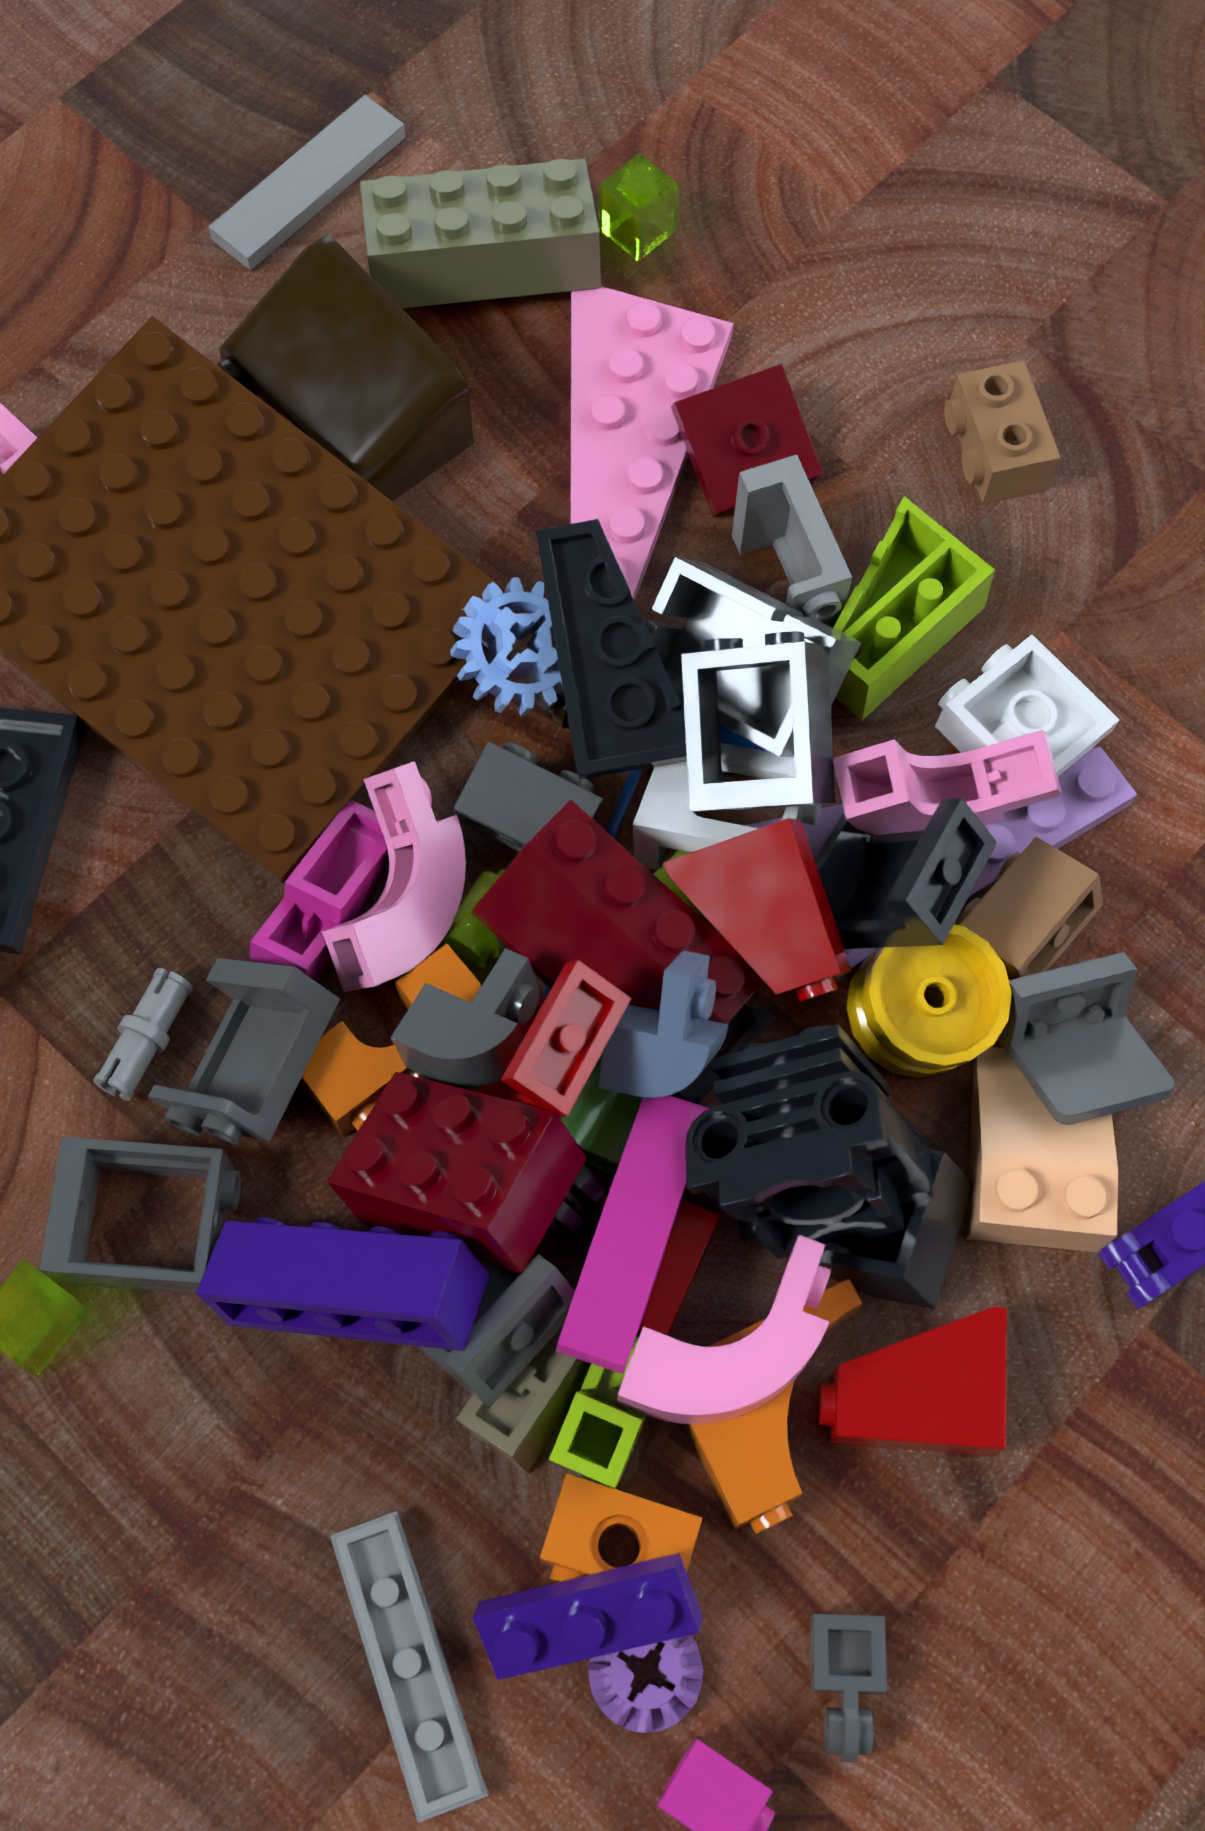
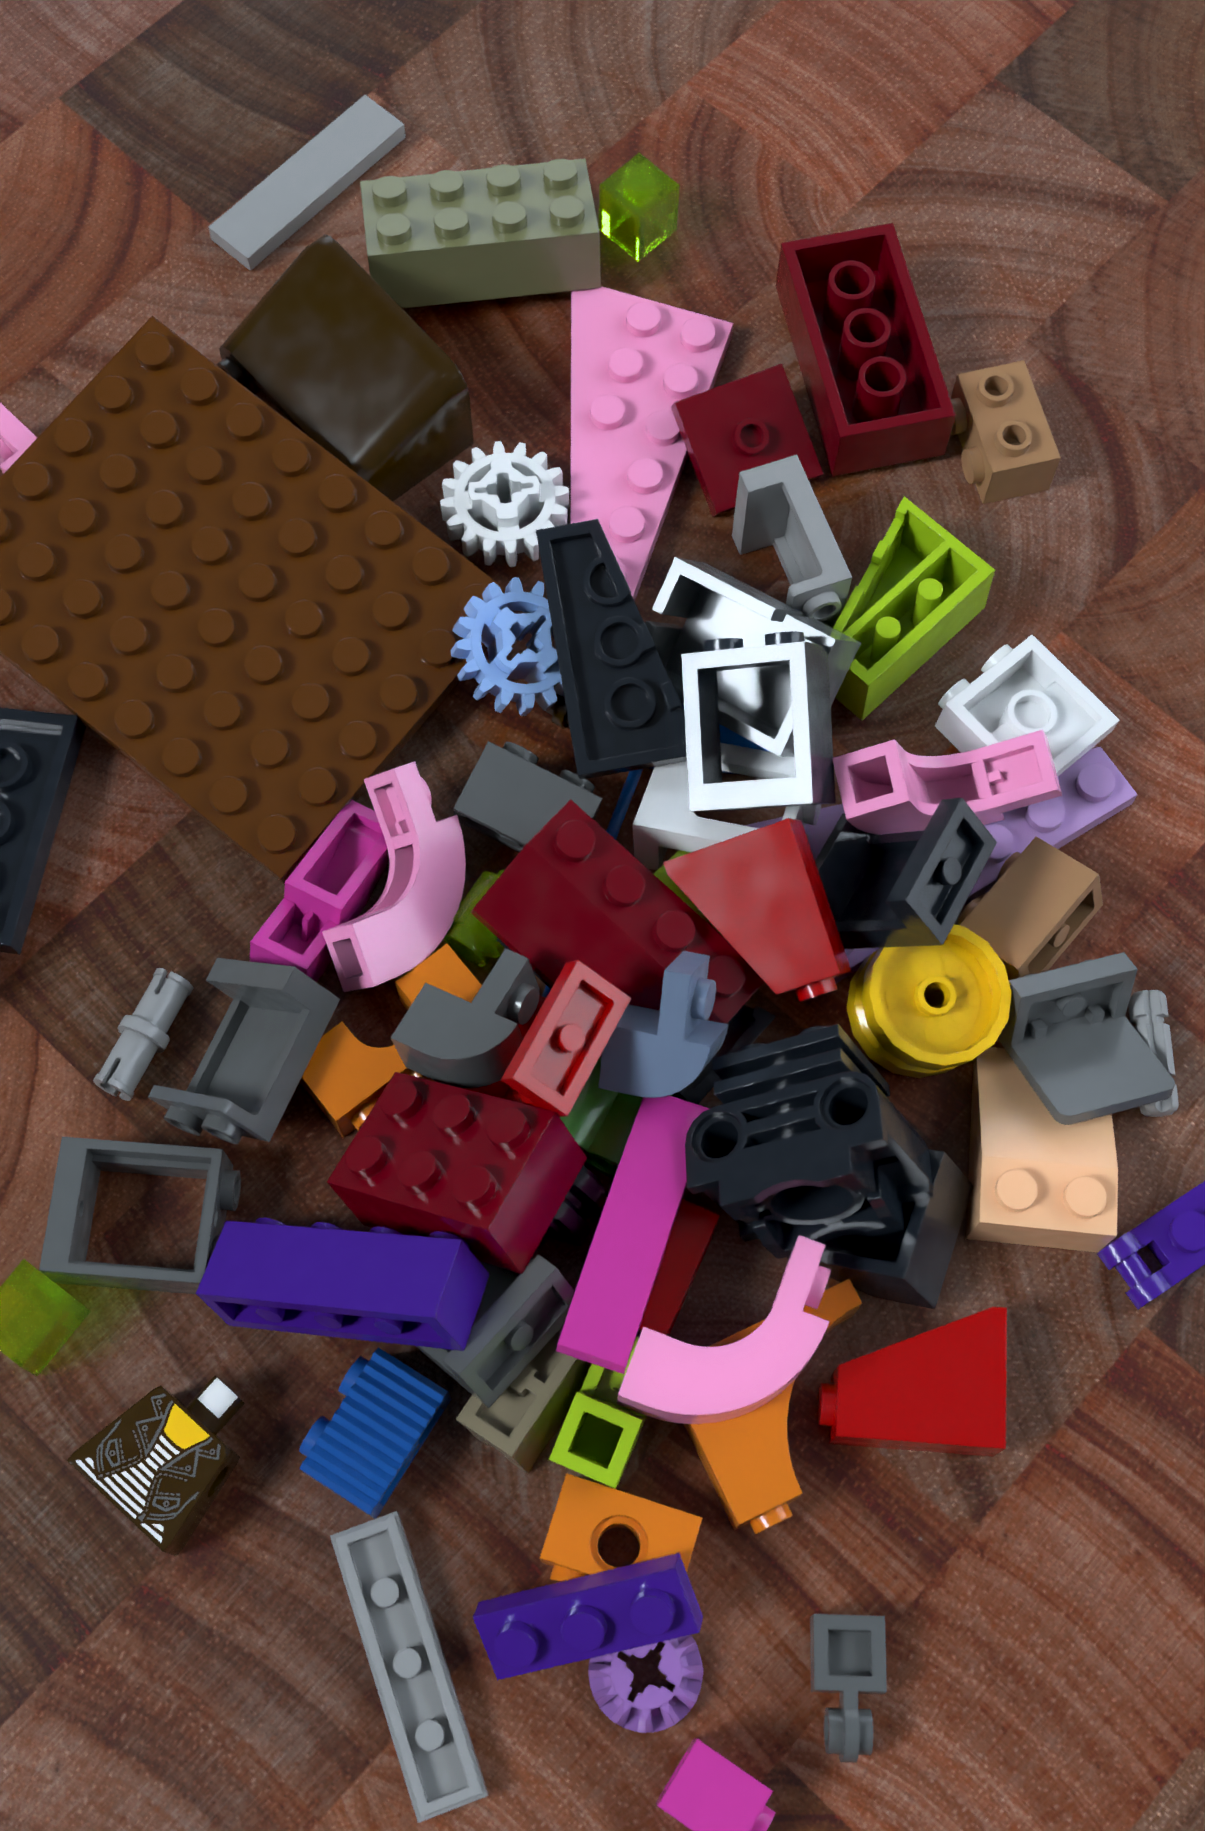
none -> dark brown torso [67,1375,245,1556]
none -> blue brick [299,1347,451,1519]
none -> white gear [440,441,569,567]
none -> dark red brick [776,223,956,476]
none -> light grey axle [1128,990,1179,1117]

